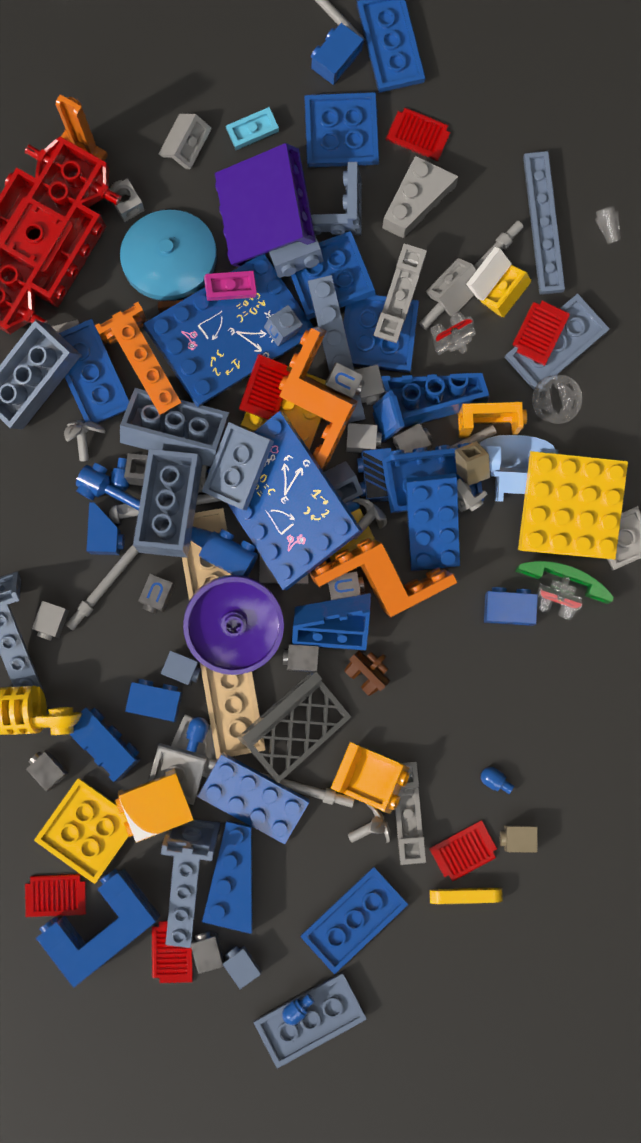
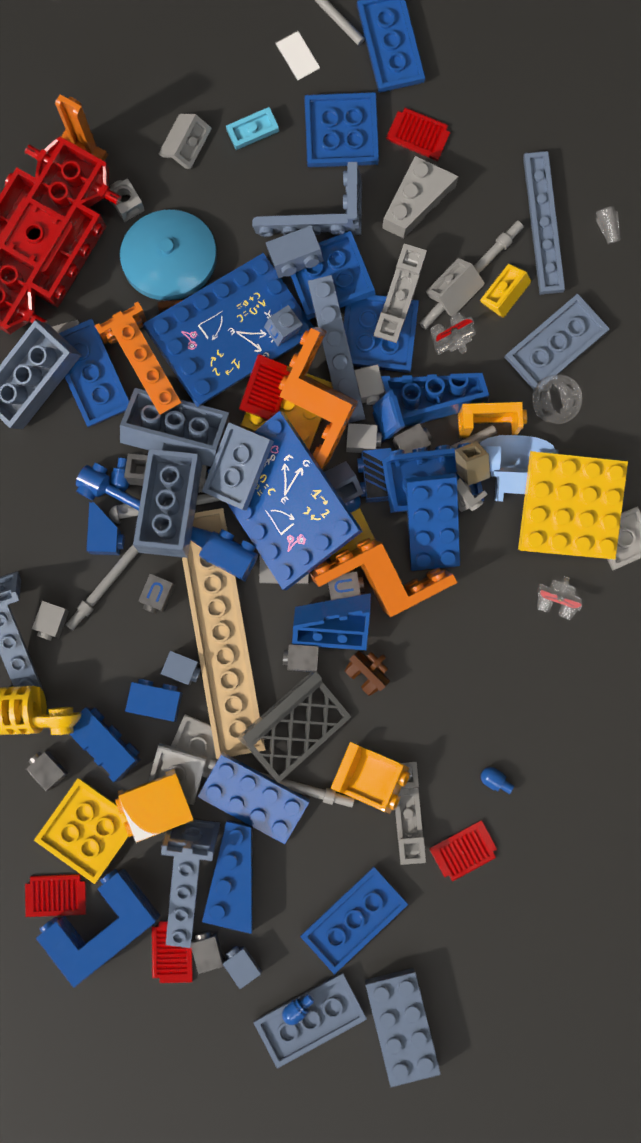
light grey plant [64,420,105,461] -> none
dark purple dish [183,575,284,675] -> none
blue cylinder [186,717,209,752] -> none
dark pink plate [204,271,257,301] -> none
dark purple panel [215,143,316,267] -> none
blue brick [311,23,364,85] -> none
flat silver brick [325,362,365,398] -> none
light grey plant [348,804,391,843] -> none
light grey plant [352,498,387,540] -> none
yellow beam [430,888,503,904] -> none
white tile [466,247,511,301] -> none
brick [484,587,538,626] -> none
dark tan brick [500,825,537,852] -> none
red window [512,301,570,366] -> none
green slope [516,561,614,604] -> none
none -> white sticker [276,31,320,80]
none -> sand blue brick [365,968,441,1087]

